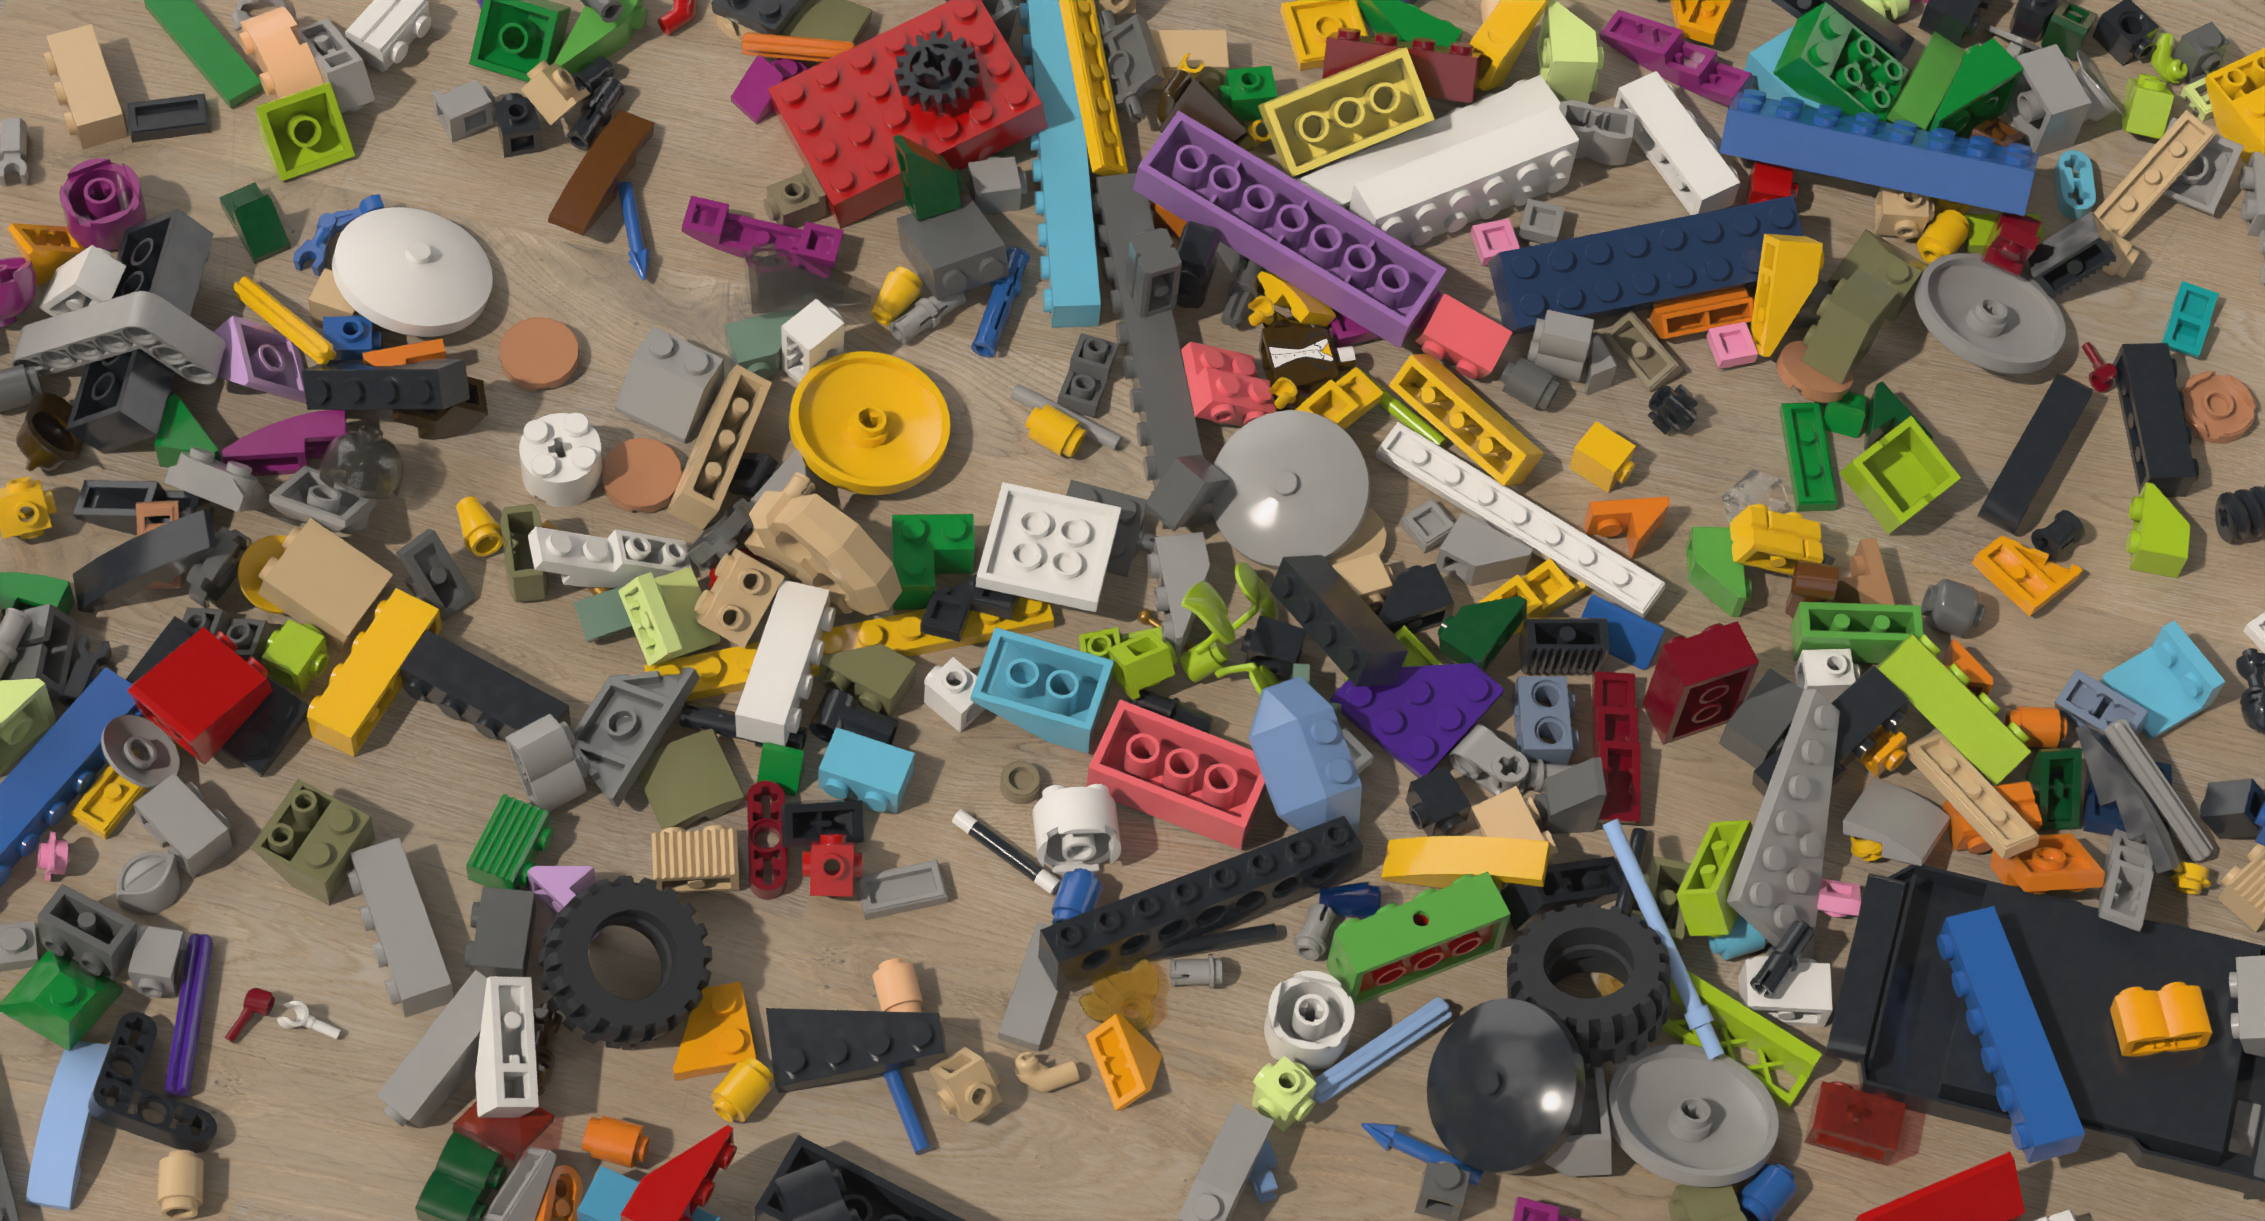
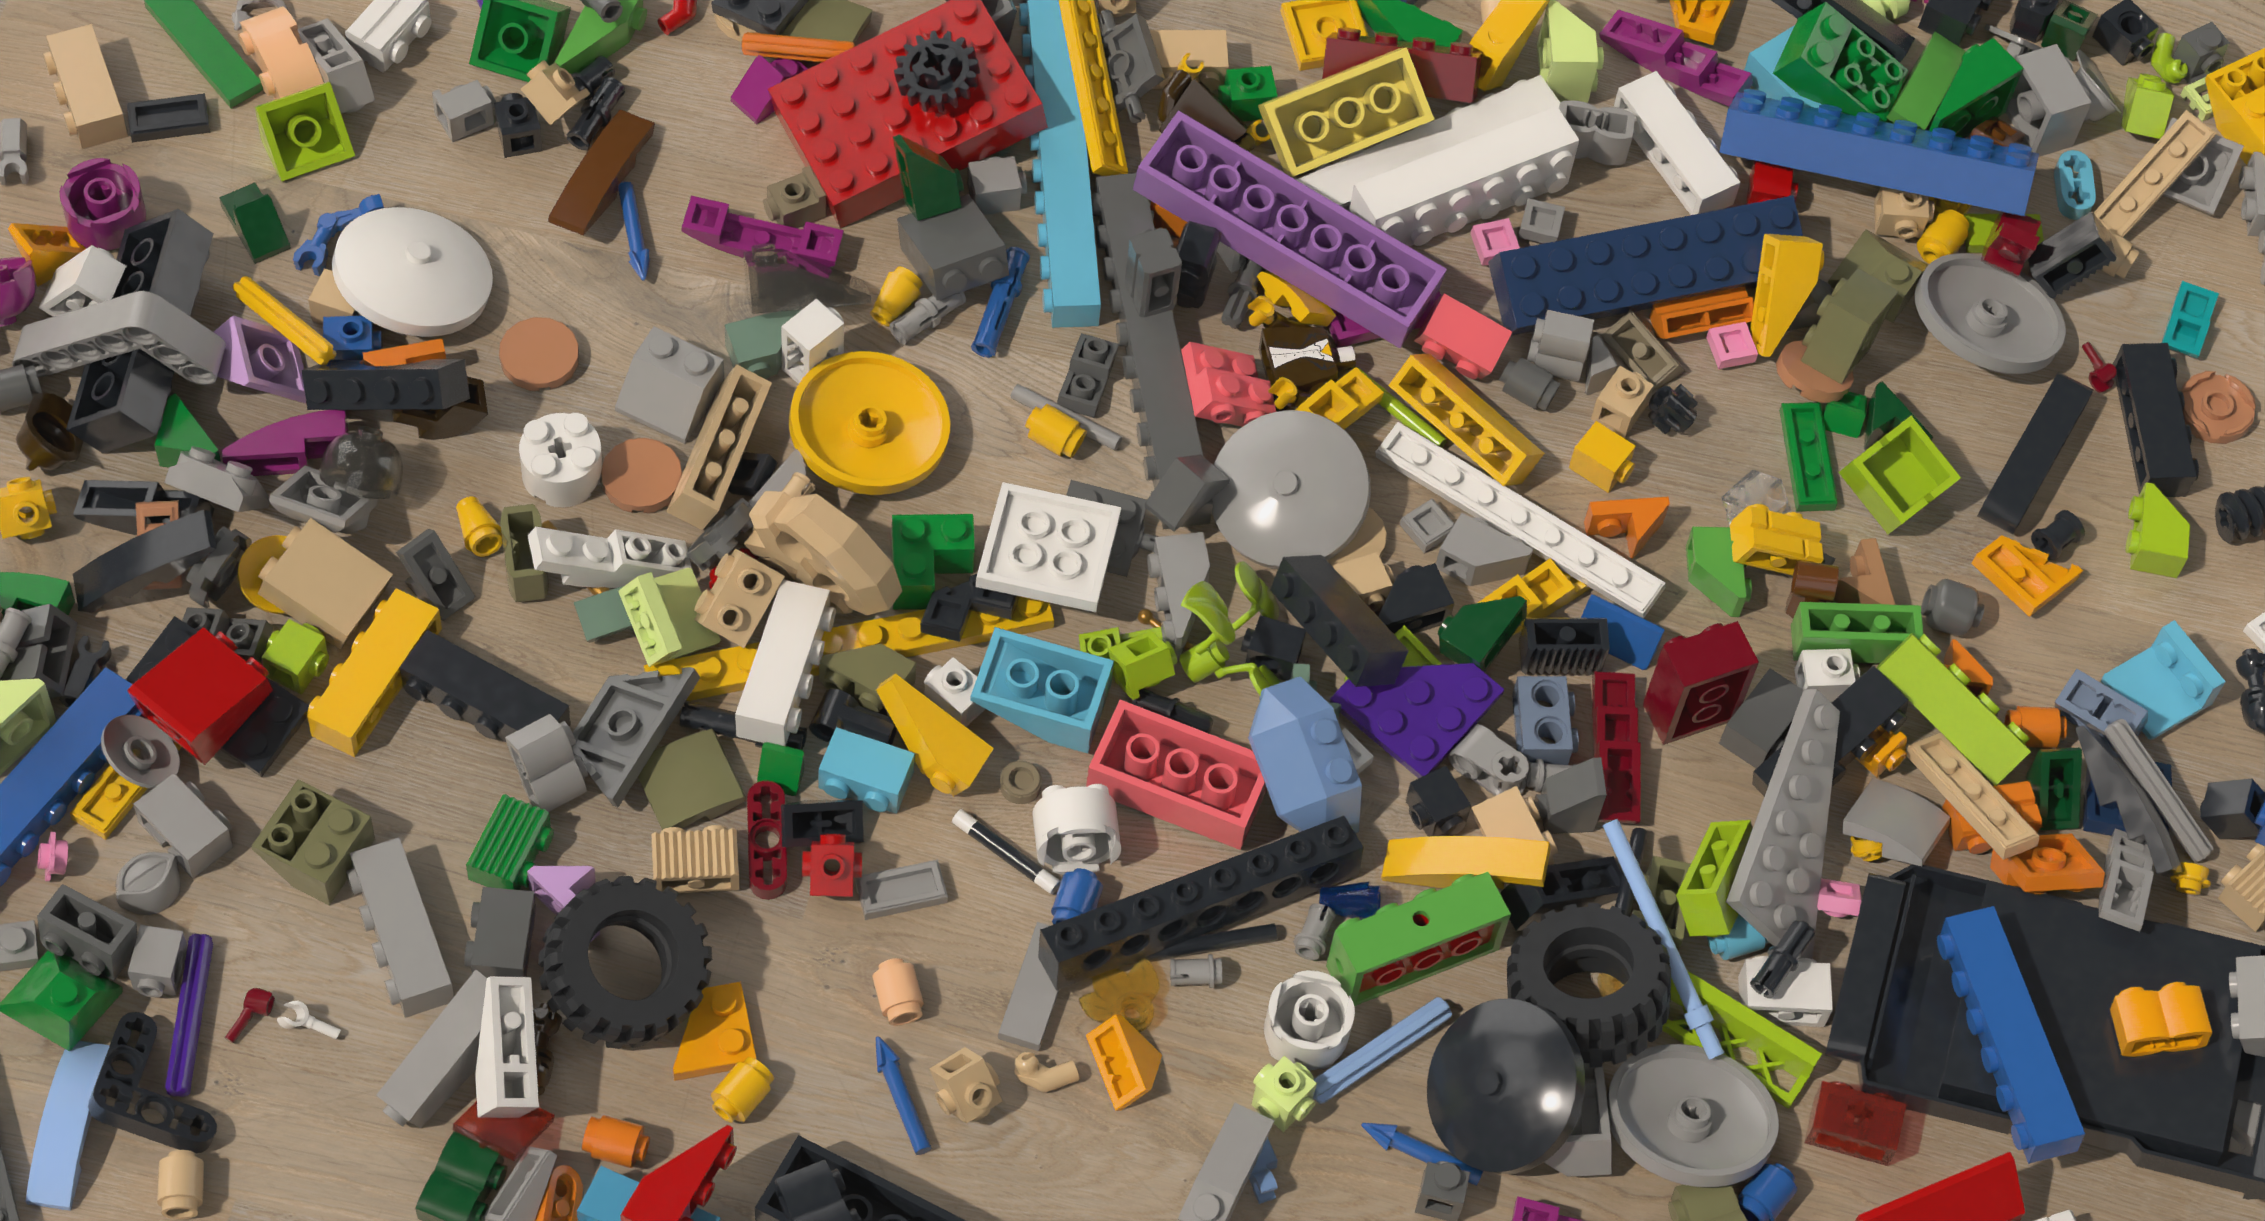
black wing [766,1008,948,1093] -> none
none -> yellow slope [876,673,994,797]
none -> tan brick [1591,366,1654,438]

